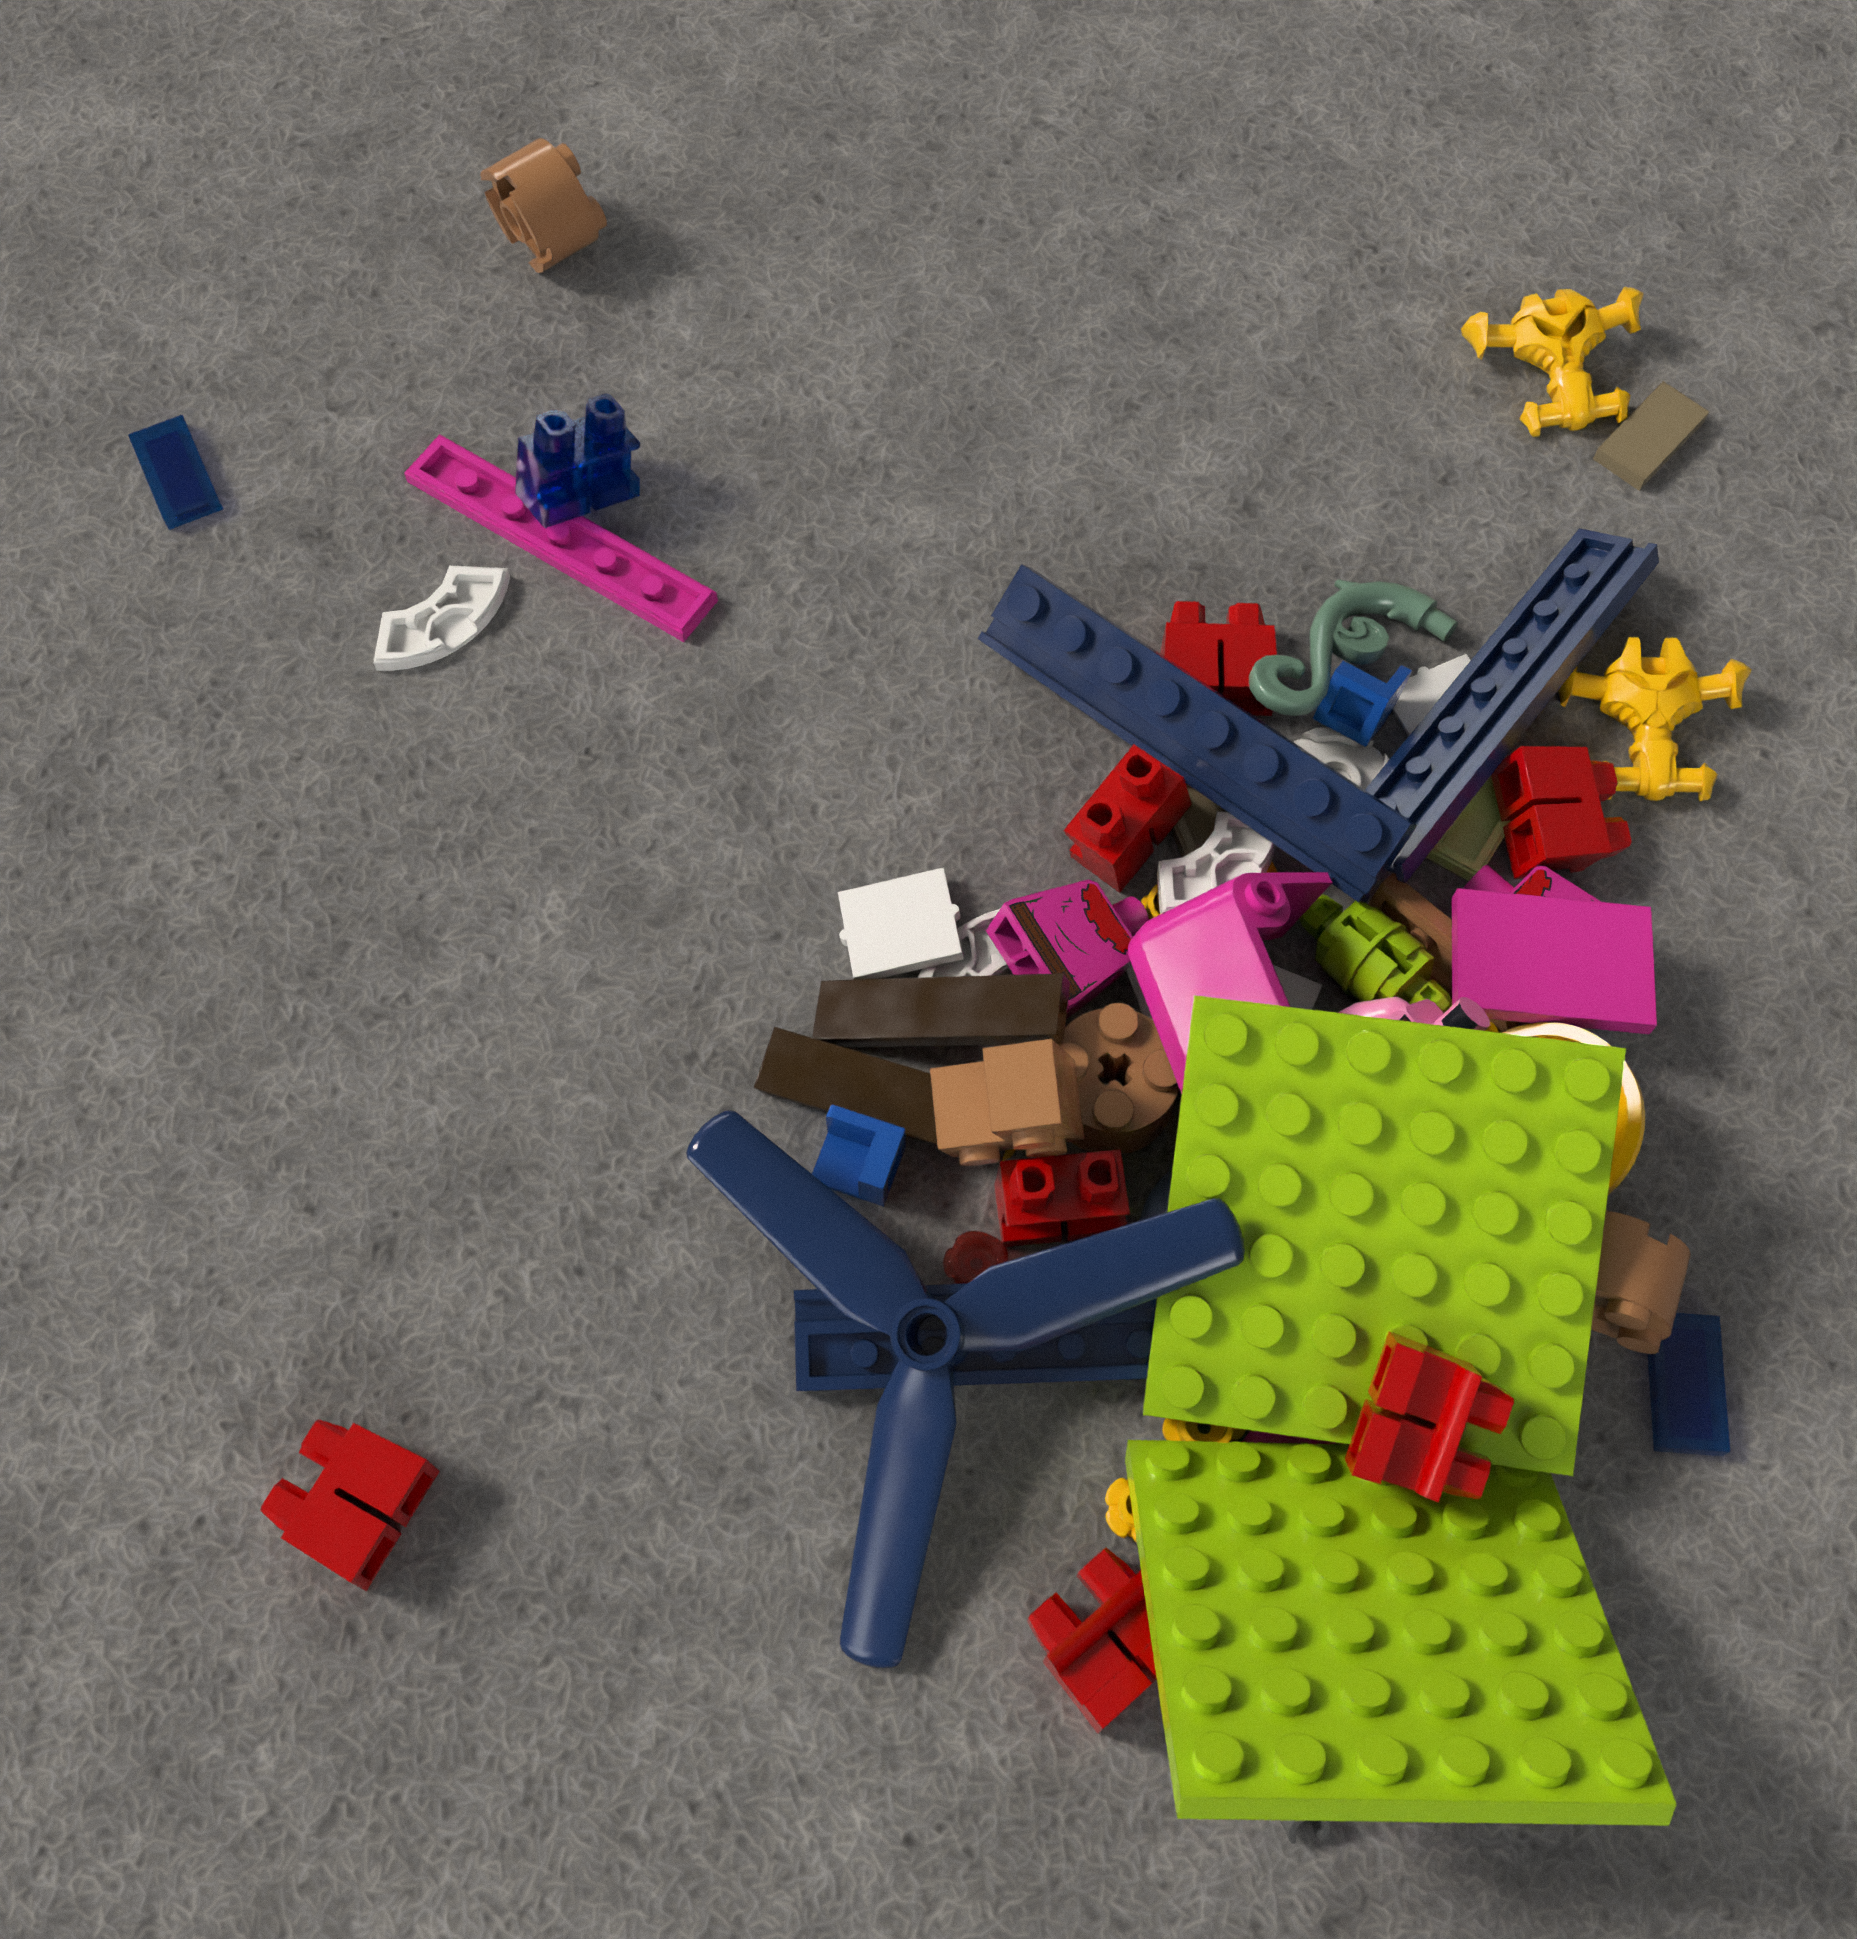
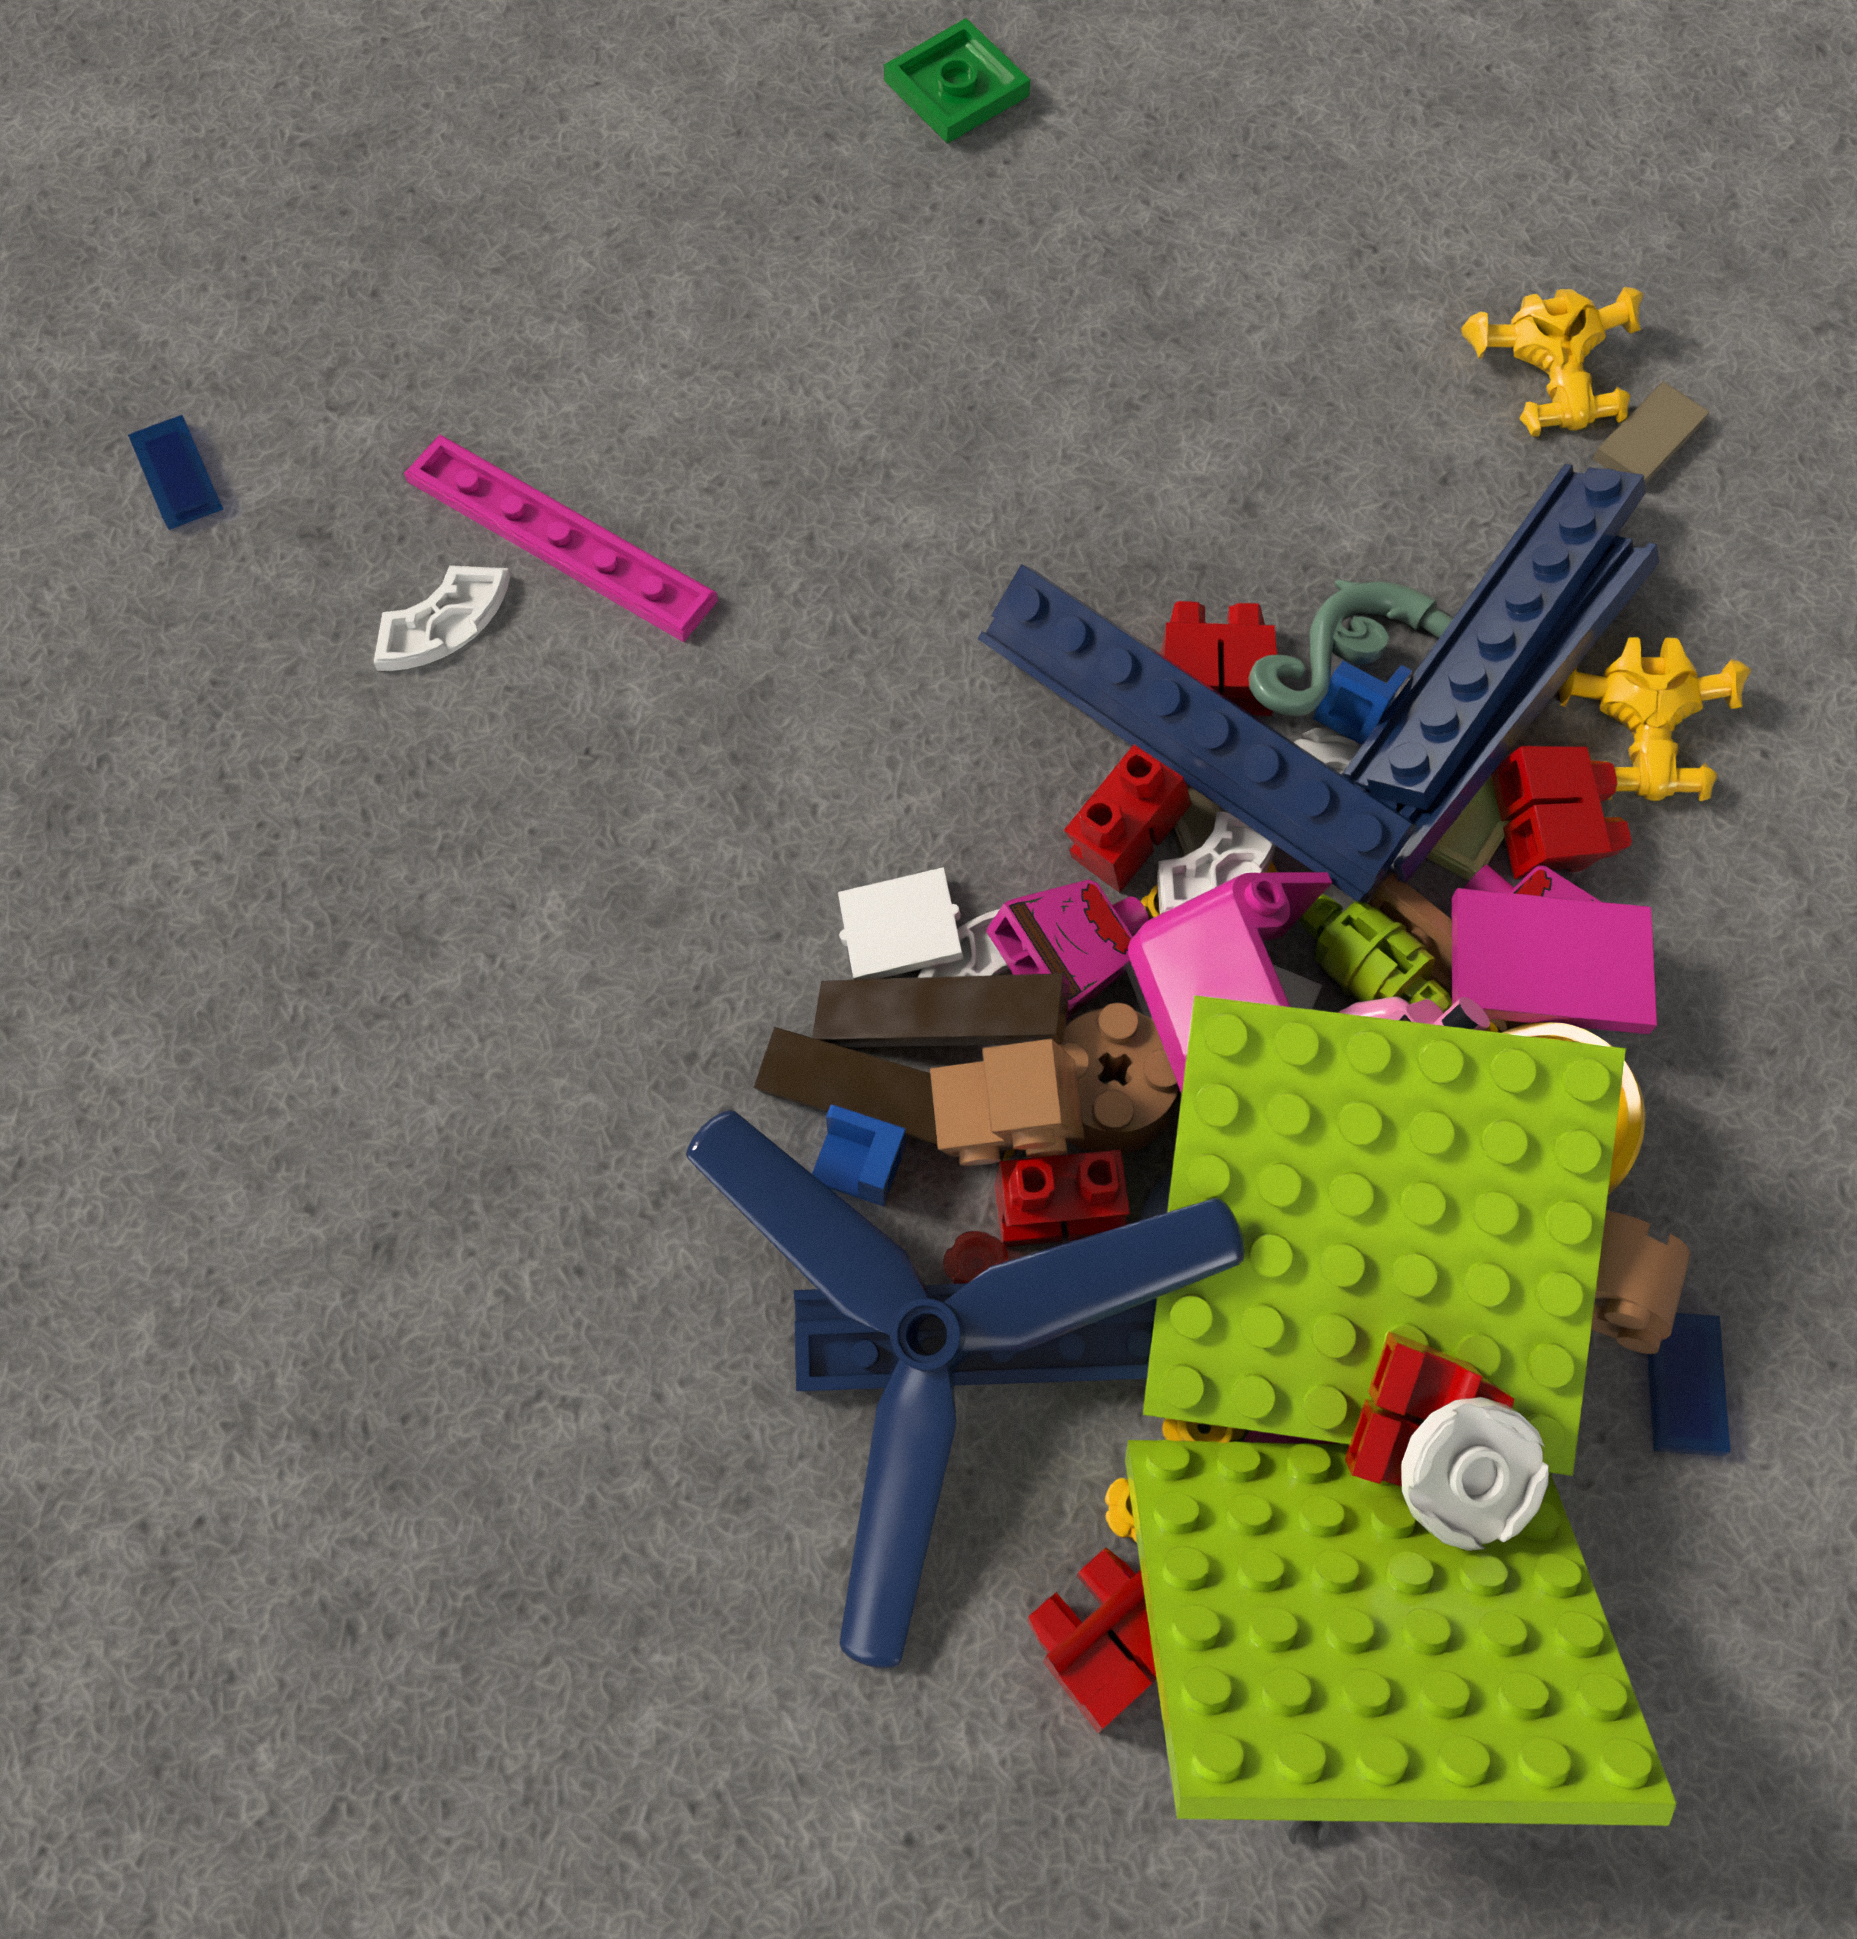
red hips [260,1419,440,1591] -> none
medium nougat brick [481,138,607,273] -> none
clear blue hips [515,393,641,529] -> none
none -> green plate [884,18,1030,144]
none -> dark blue plate [1342,464,1646,810]
none -> white tile [1402,1397,1548,1551]

